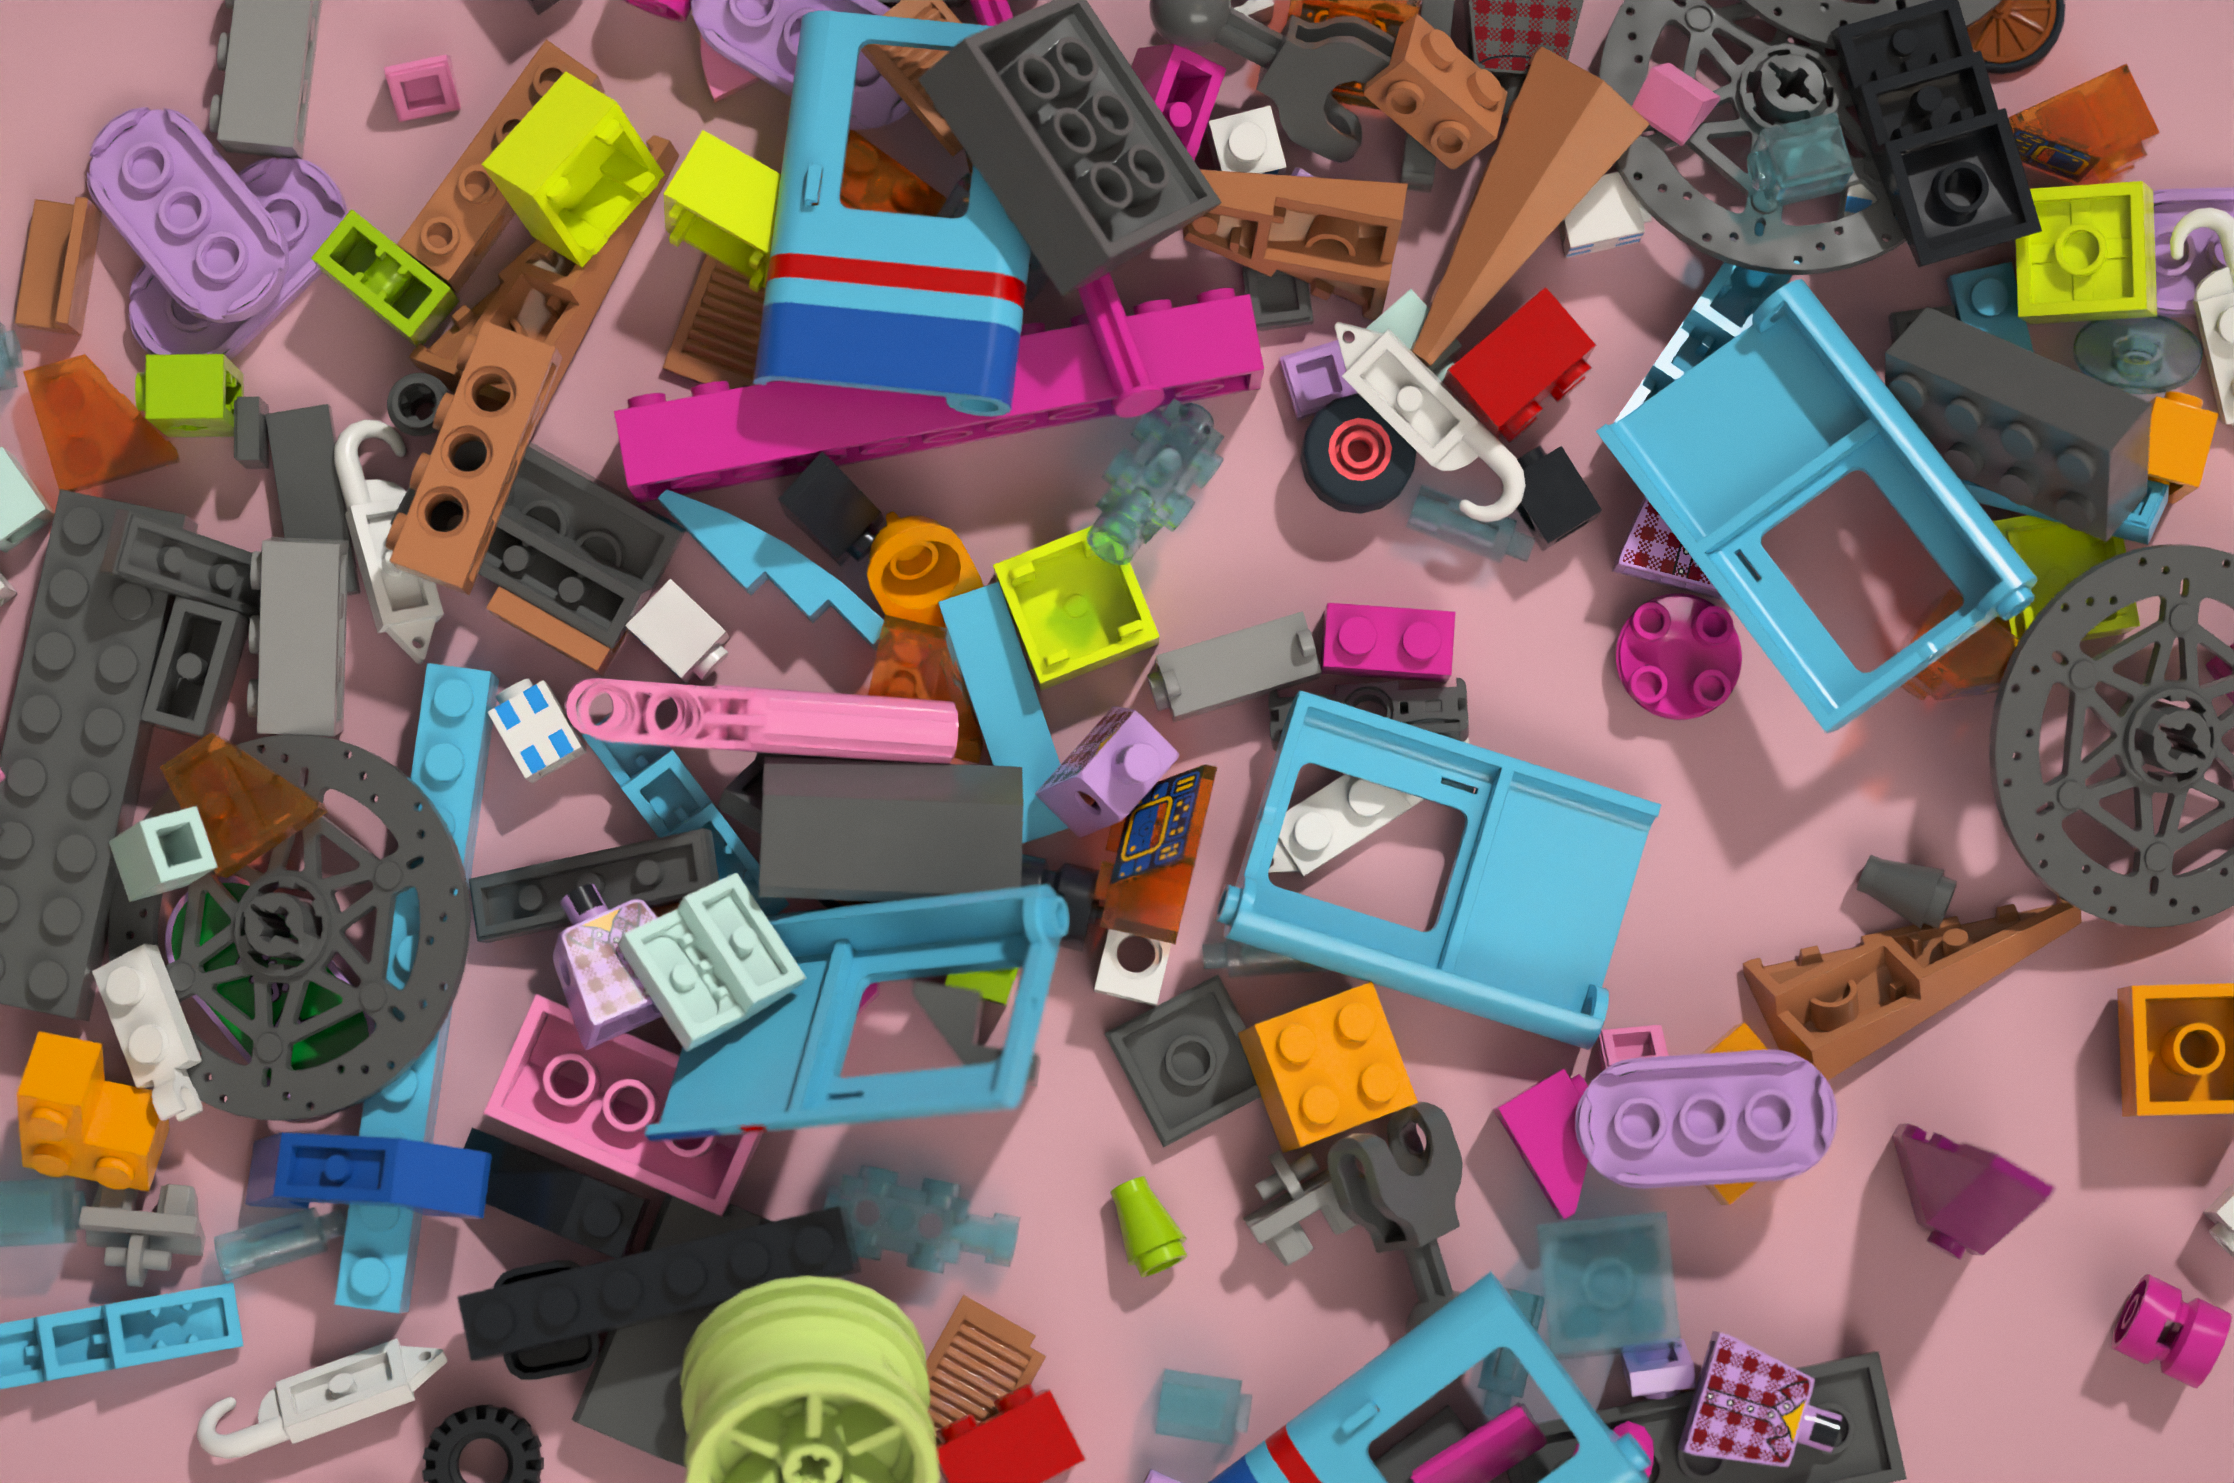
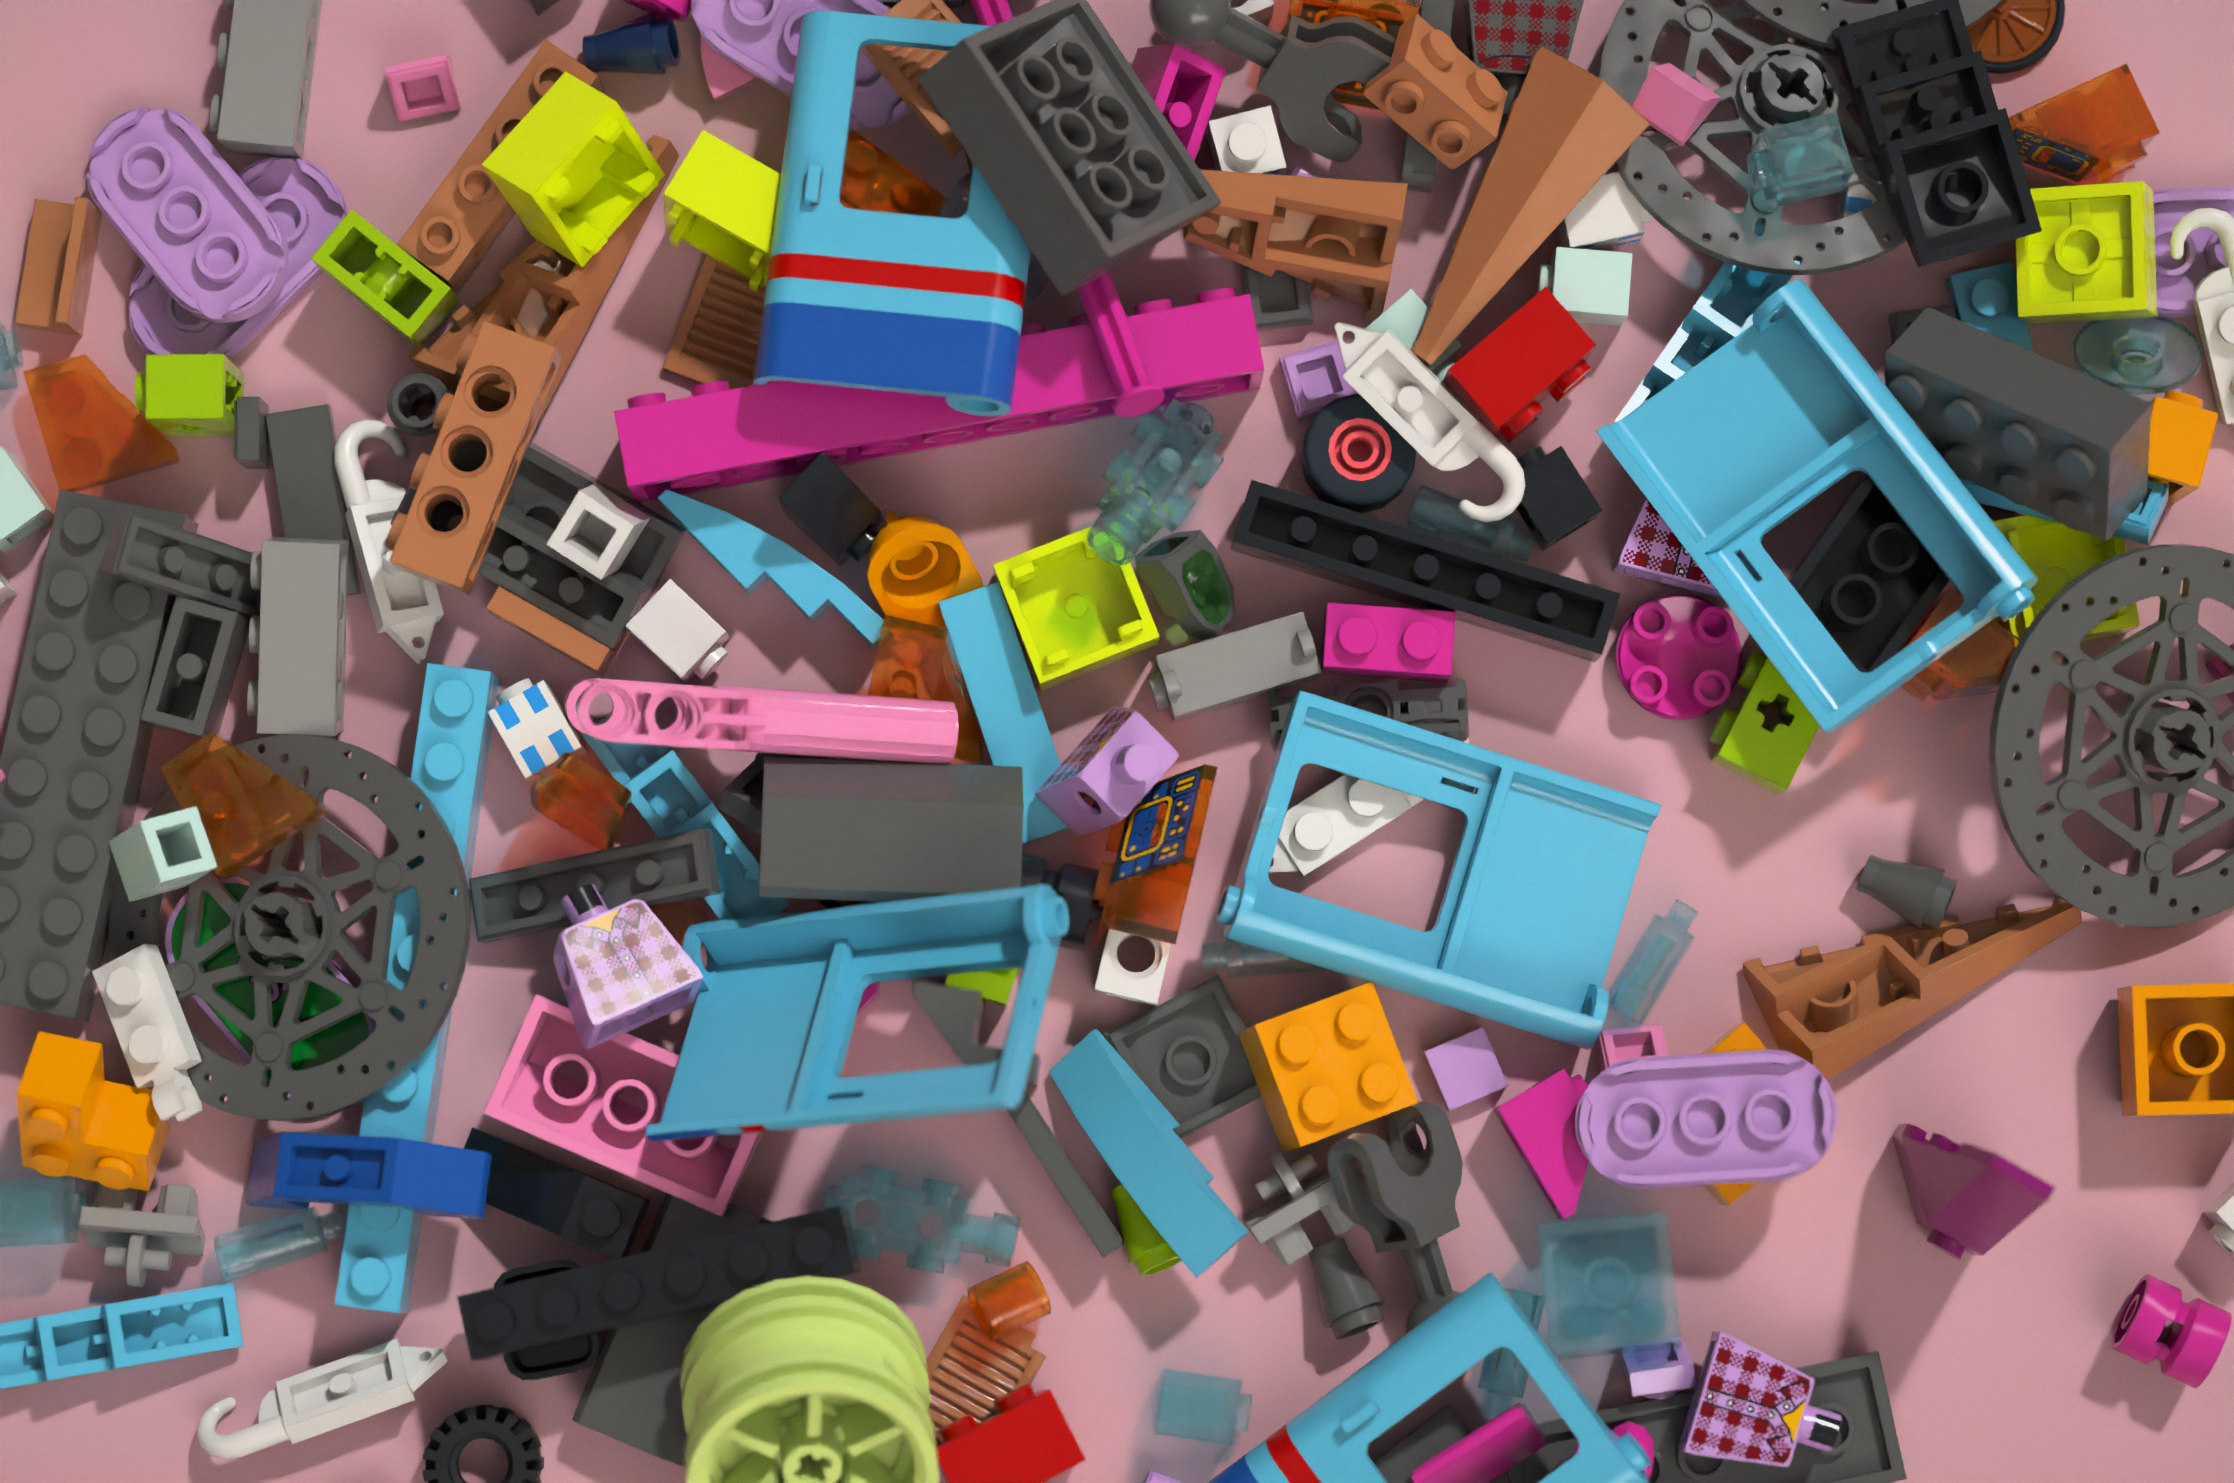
light aqua slope [617,873,806,1052] -> none
none -> clear orange piece [531,752,632,850]
none -> white brick [546,482,650,580]
none -> dark blue cone [582,12,680,75]
none -> clear orange beam [967,1261,1051,1341]
none -> dark grey tile [1006,1090,1123,1257]
none -> medium azure slope [1049,1028,1249,1278]
none -> dark grey rock [1134,530,1234,640]
none -> black brick [1231,480,1621,662]
none -> dark grey cone [1308,1238,1384,1339]
none -> lavender tile [1423,1027,1508,1111]
none -> light aqua brick [1537,247,1633,326]
none -> clear light blue cylinder [1608,899,1698,1026]
none -> lime brick [1708,650,1820,795]
none -> black brick [1788,472,1949,673]

